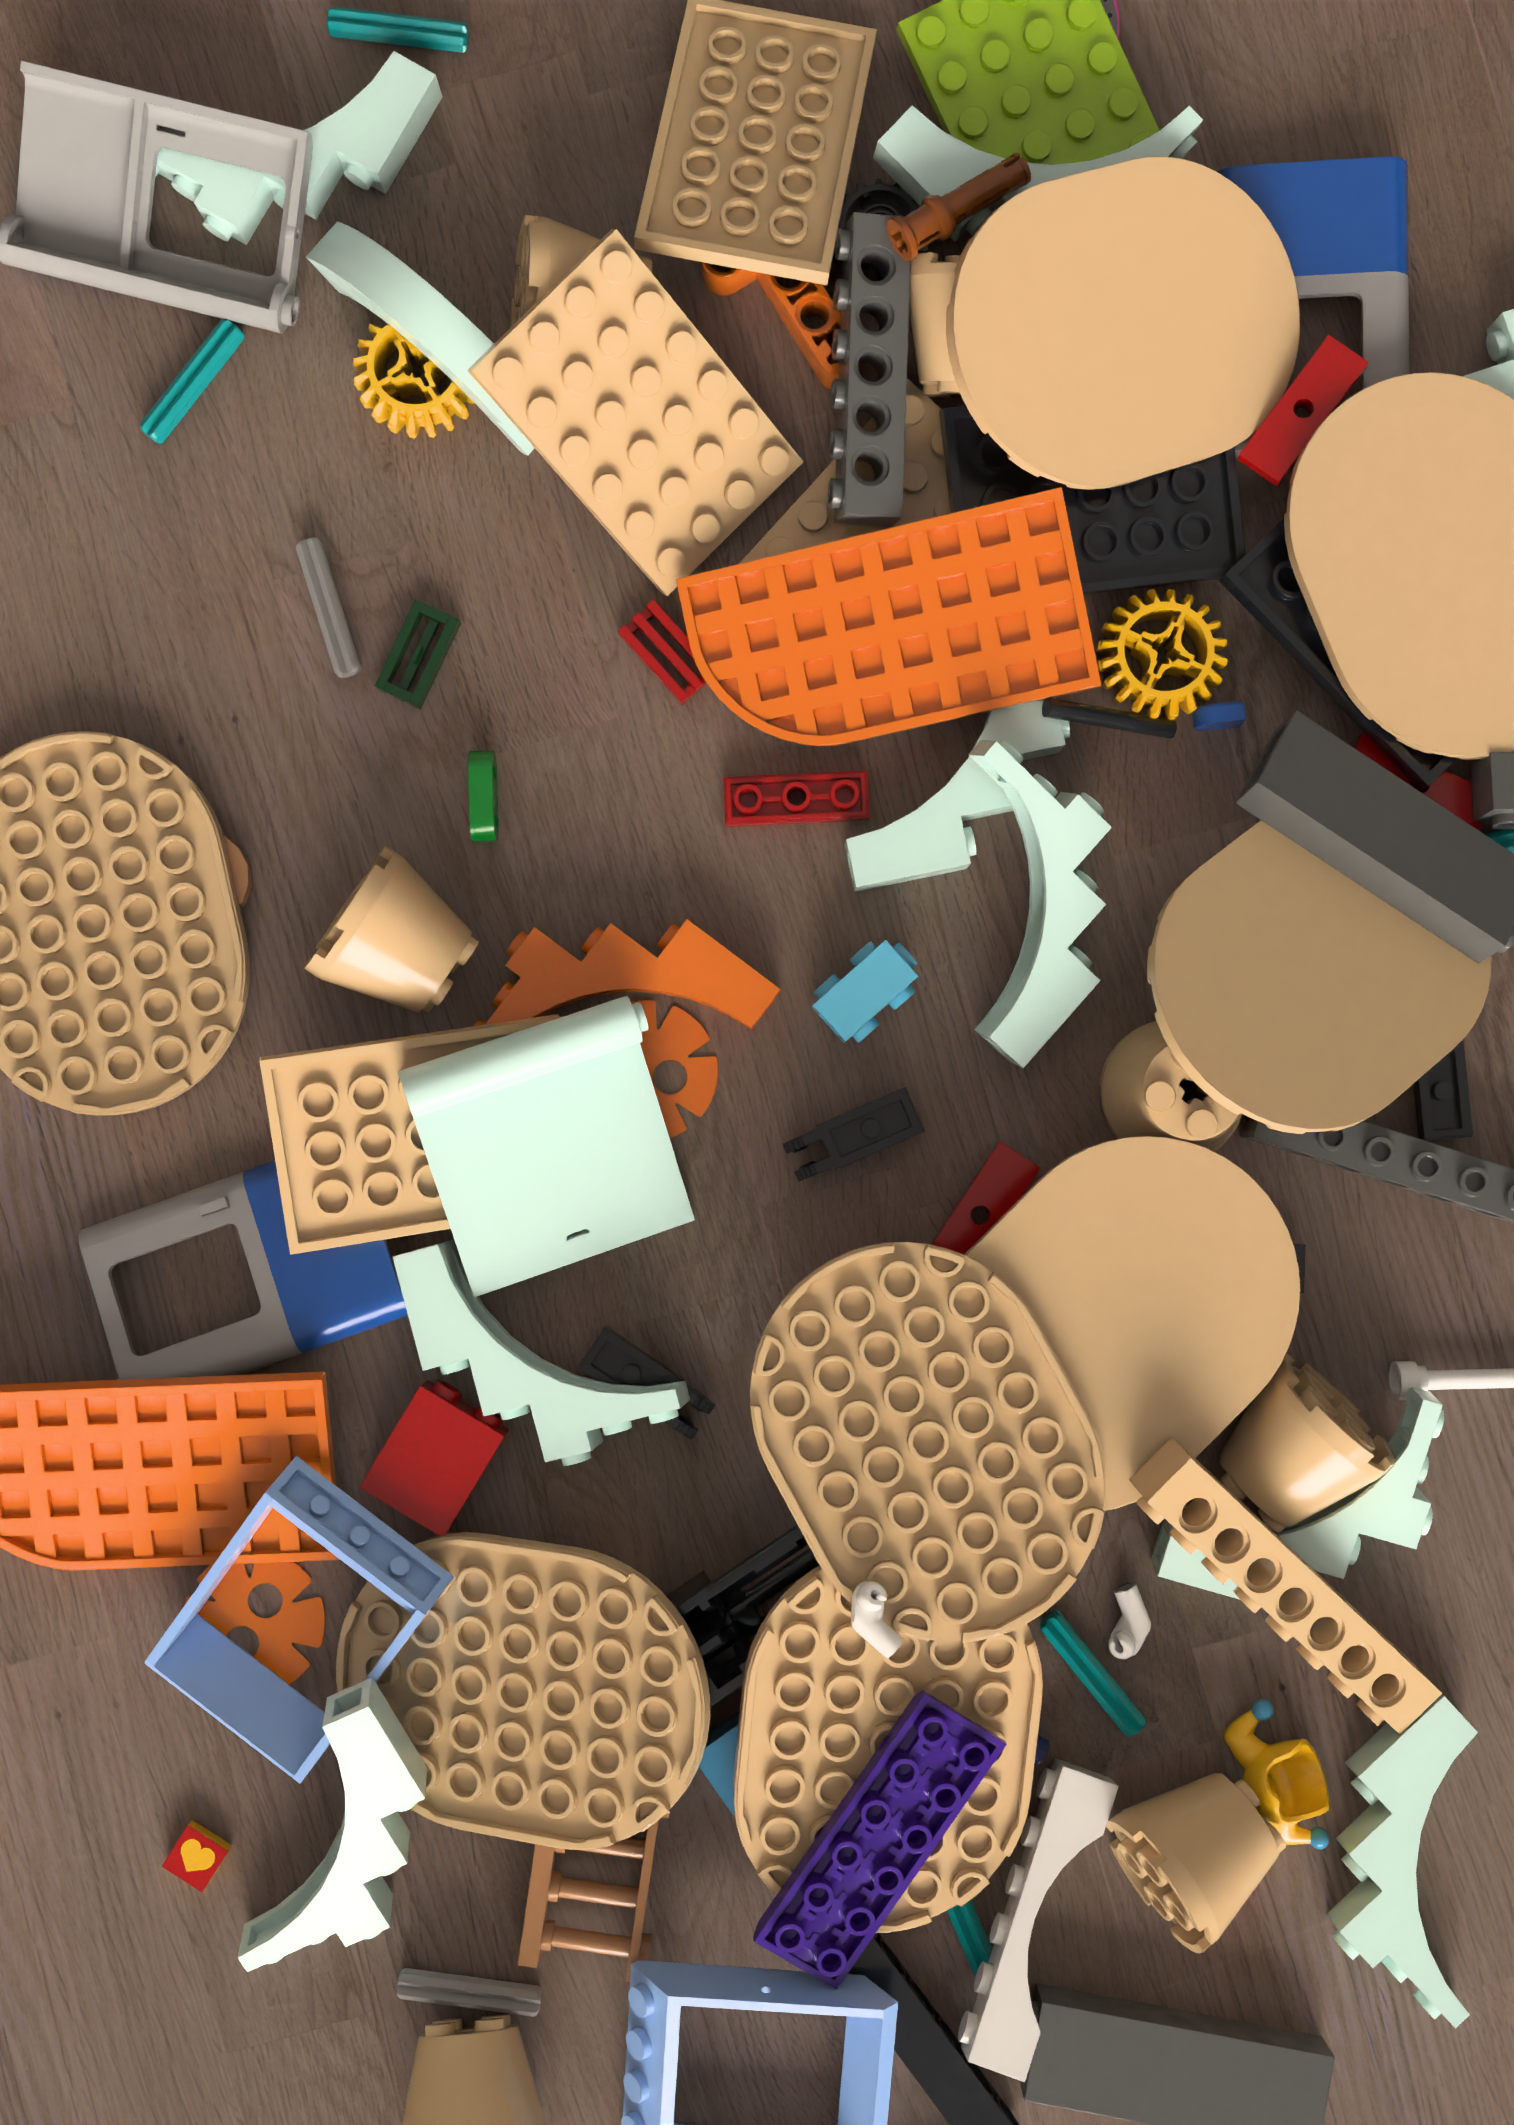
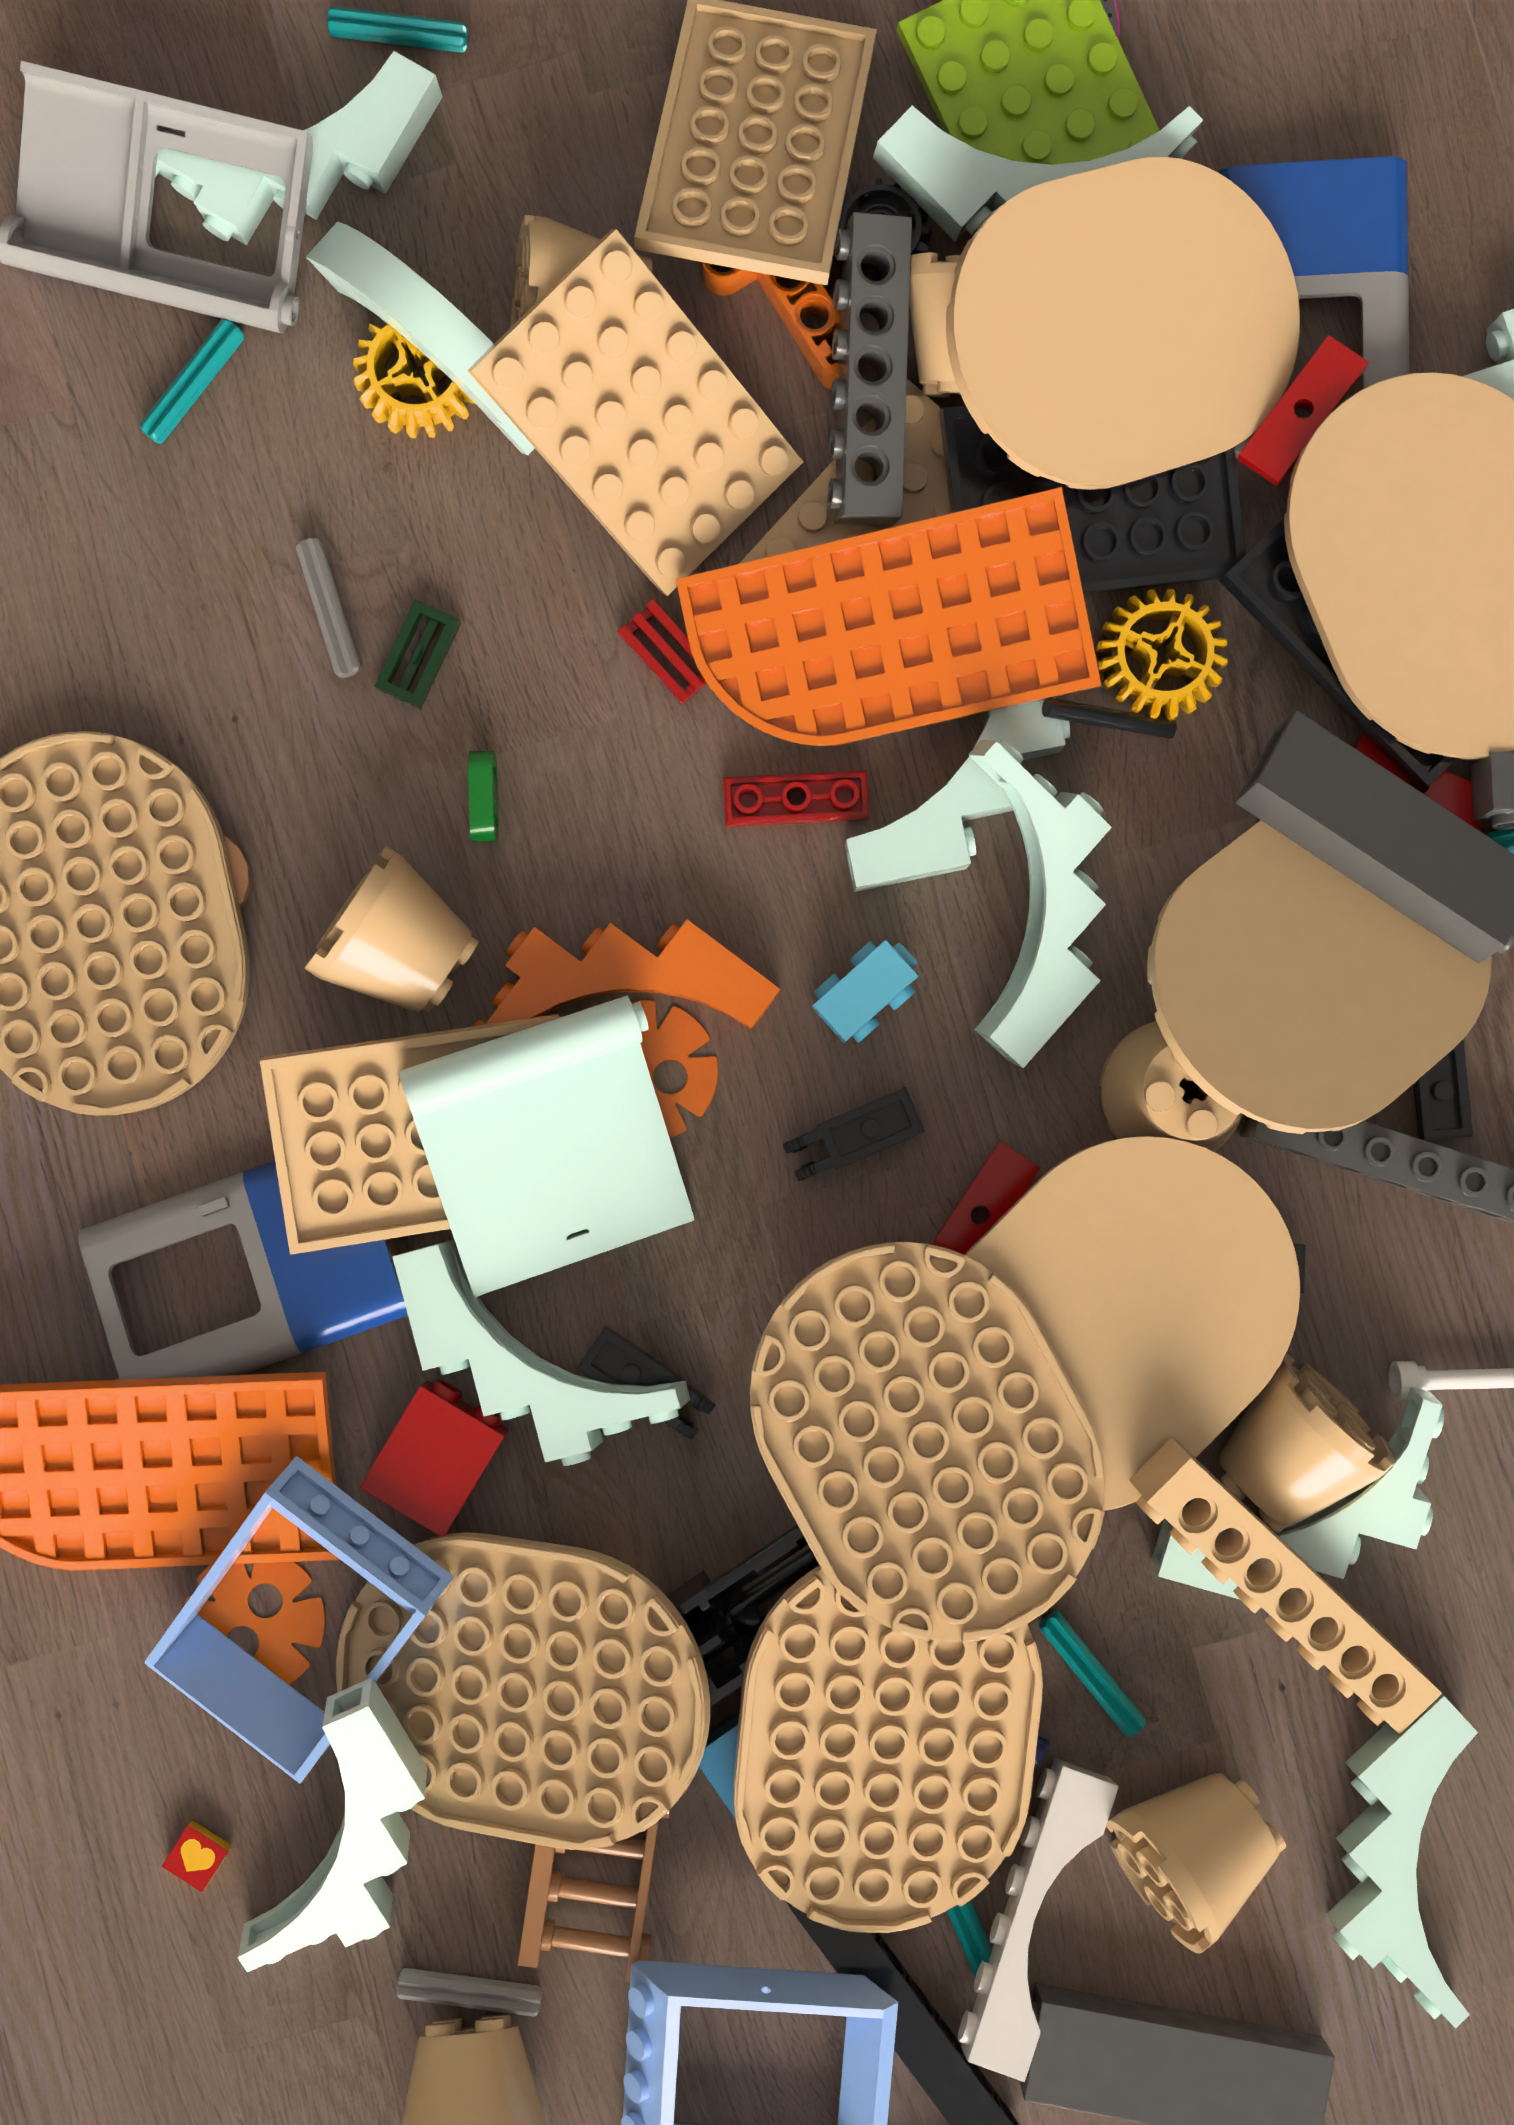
dark purple plate [753,1690,1007,1990] -> none
white arm [851,1581,903,1658] -> none
dark orange pin [886,153,1031,262] -> none
white arm [1108,1583,1151,1659] -> none
blue tile [1192,701,1246,731] -> none
yellow piece [1224,1699,1330,1850] -> none

